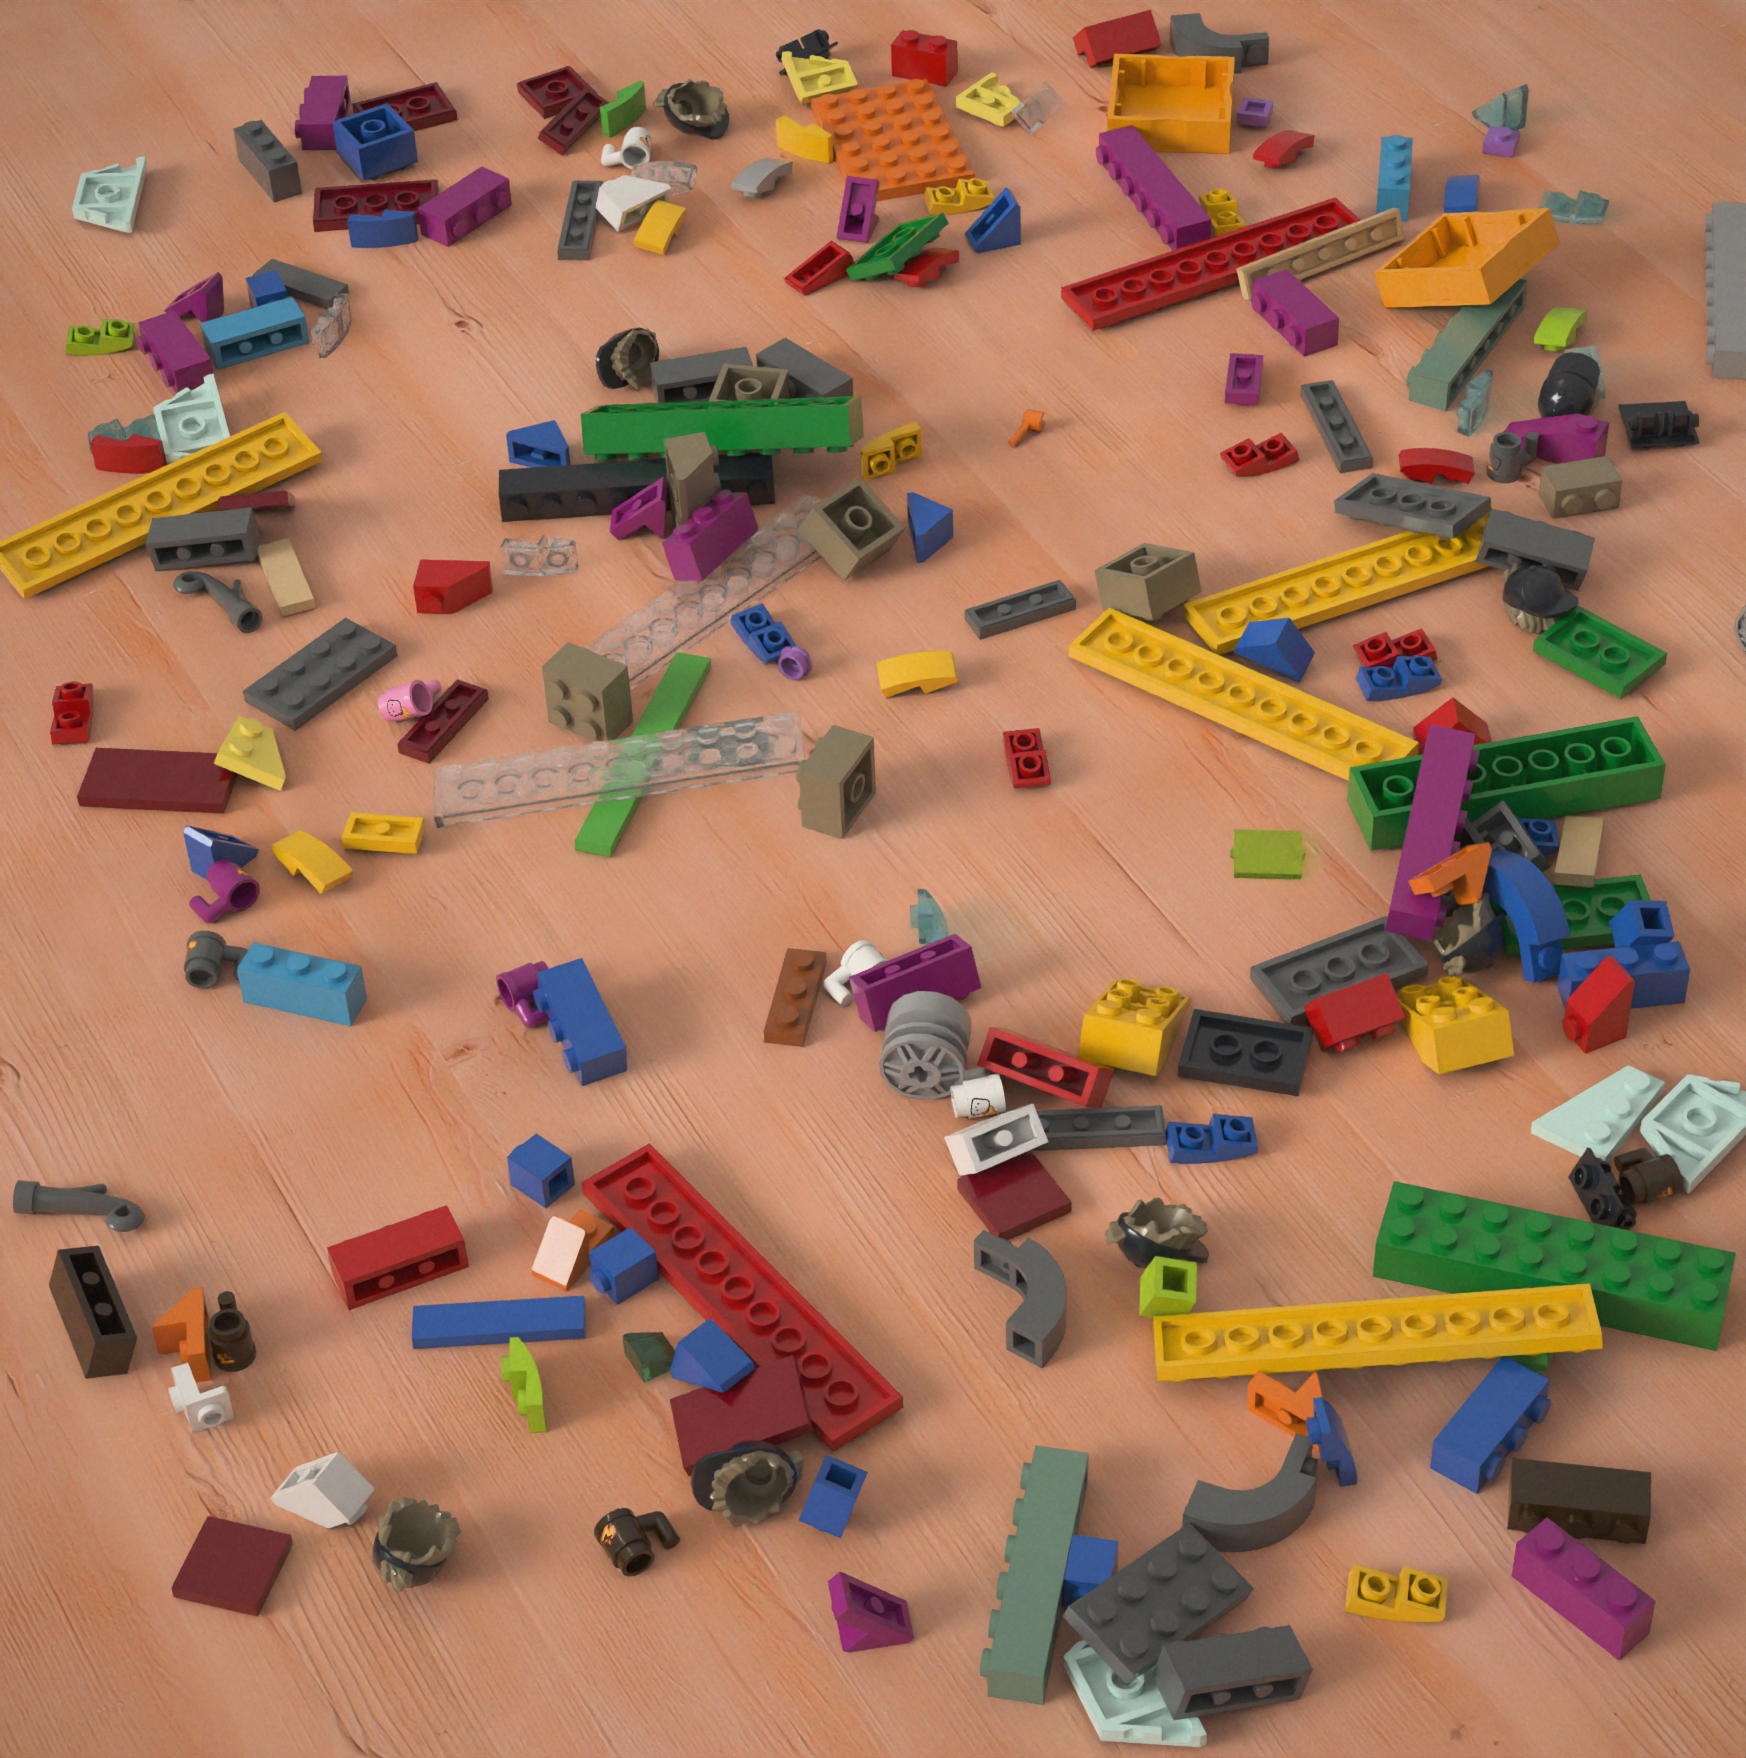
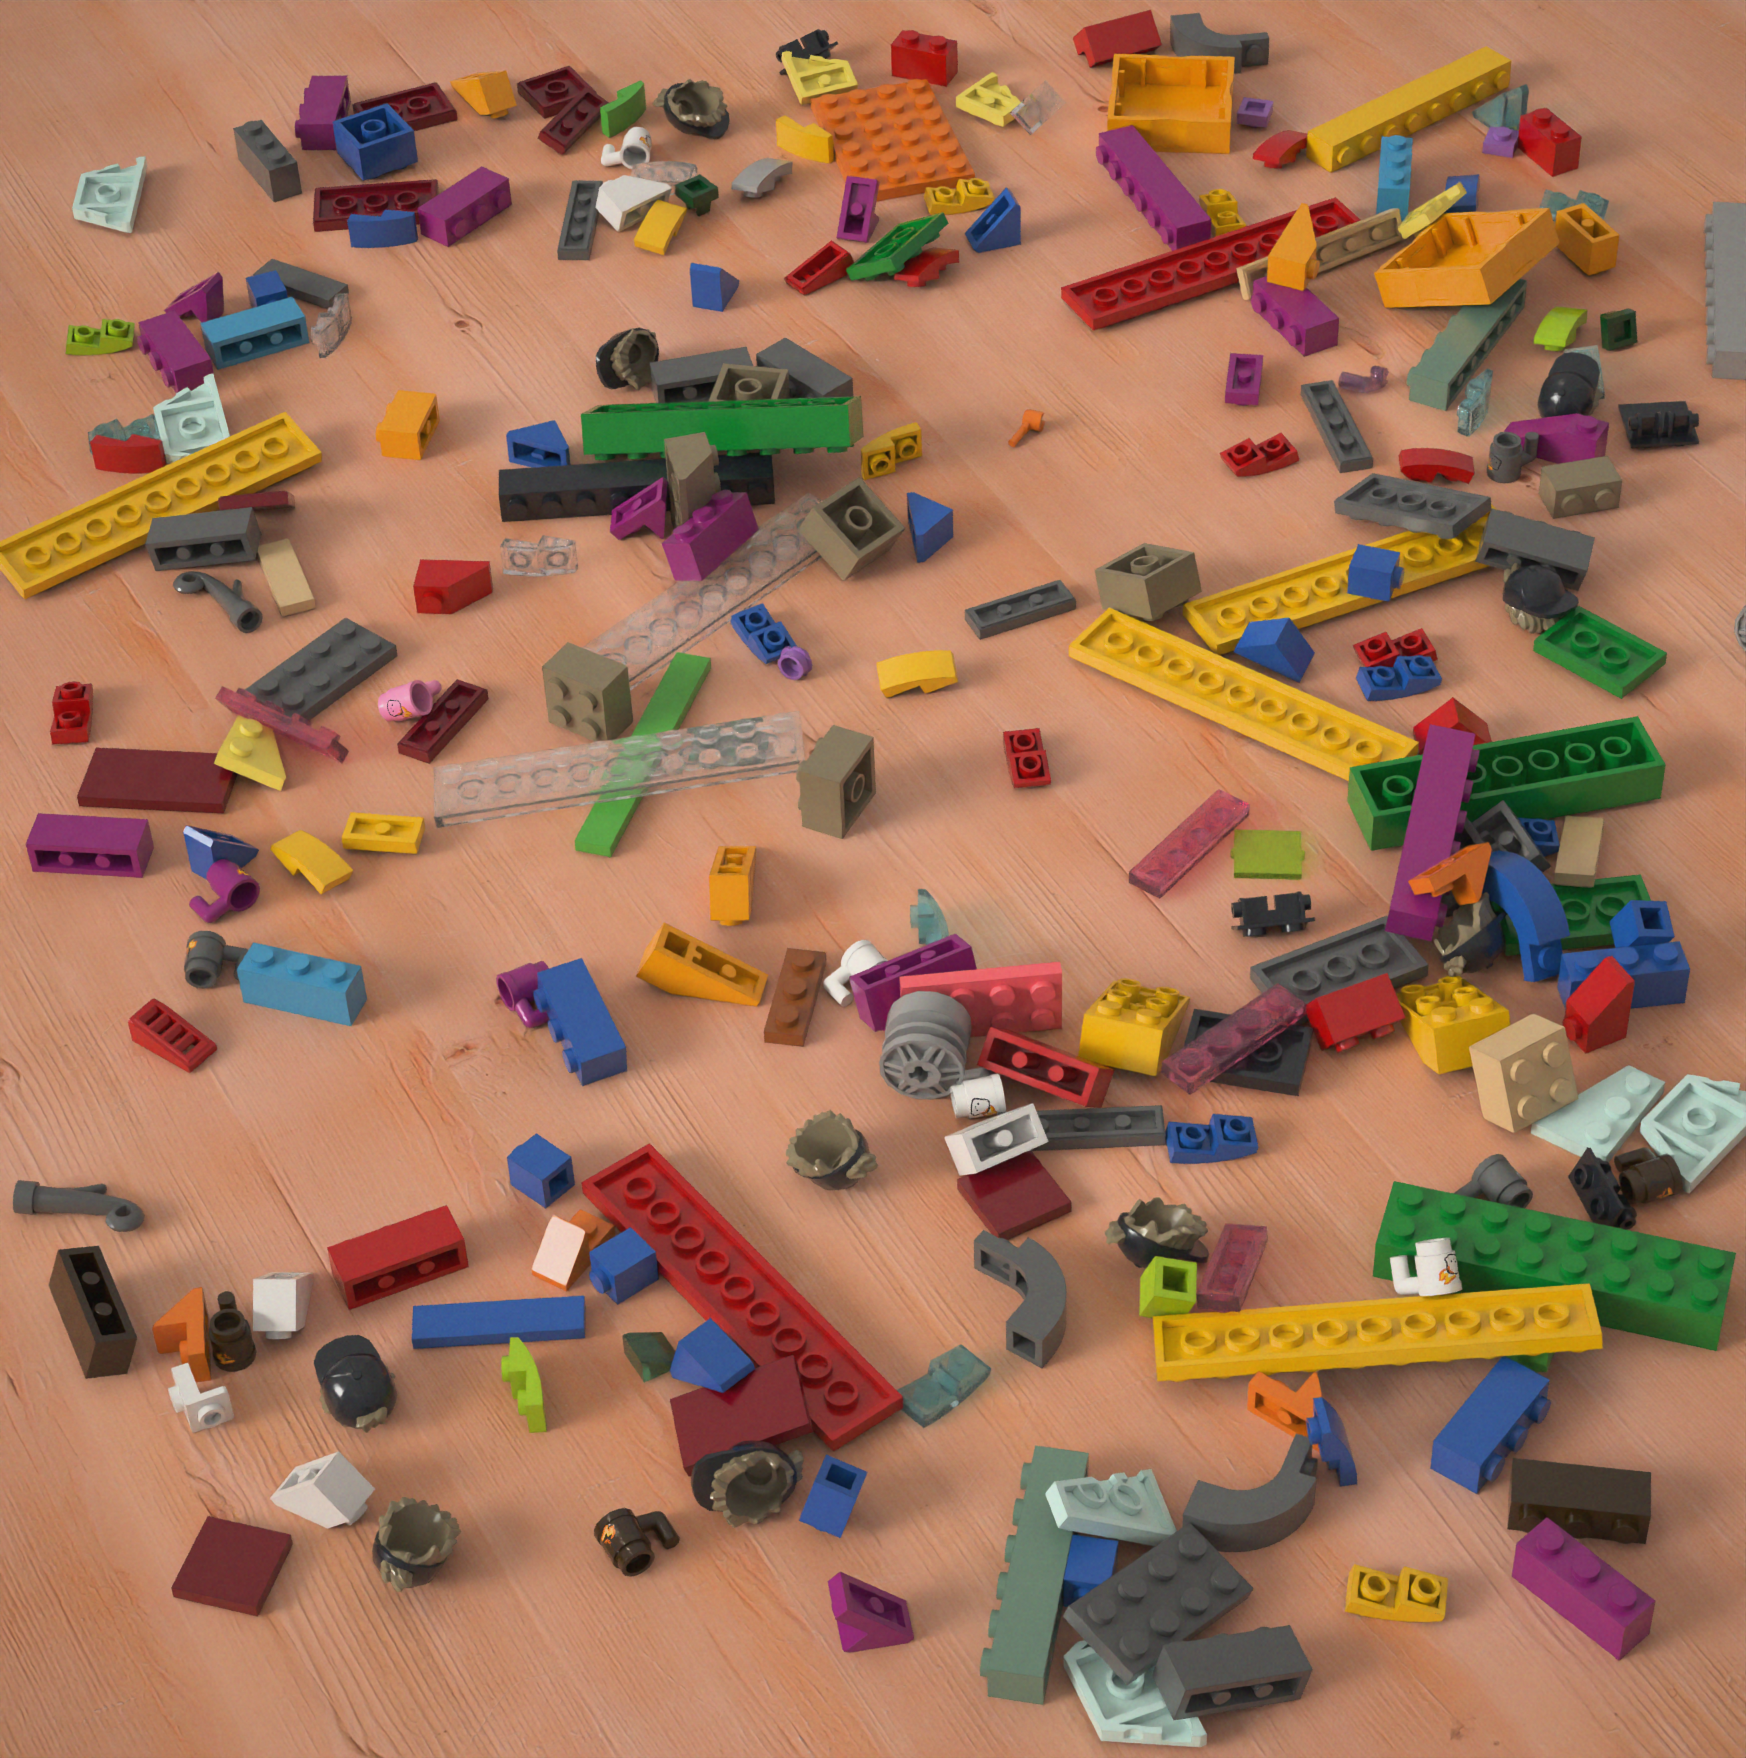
none -> magenta brick [26,813,154,878]
none -> red slope [128,998,217,1073]
none -> clear pink plate [215,686,349,764]
none -> white slope [253,1272,313,1339]
none -> black hair [314,1335,397,1433]
none -> light orange brick [376,390,440,460]
none -> light orange slope [450,70,517,119]
none -> light orange slope [636,922,768,1007]
none -> dark green tile [675,174,719,216]
none -> blue slope [690,263,740,312]
none -> light orange slope [709,846,756,926]
none -> dark tan hair [786,1110,878,1190]
none -> clear light blue slope [897,1344,991,1428]
none -> coral plate [900,962,1062,1037]
none -> light aqua wing [1045,1469,1177,1546]
none -> clear pink plate [1129,789,1250,899]
none -> clear pink plate [1161,983,1306,1095]
none -> clear pink plate [1196,1223,1268,1313]
none -> black hinge [1231,891,1315,937]
none -> light orange slope [1267,203,1320,291]
none -> yellow brick [1306,46,1512,173]
none -> arm [1338,366,1389,393]
none -> blue brick [1347,544,1404,602]
none -> white piece [1390,1238,1462,1296]
none -> light yellow wing [1398,182,1467,239]
none -> dark grey piece [1454,1154,1533,1208]
none -> tan brick [1469,1013,1578,1133]
none -> red brick [1517,107,1582,177]
none -> light orange brick [1555,203,1620,276]
none -> dark green tile [1600,308,1638,351]

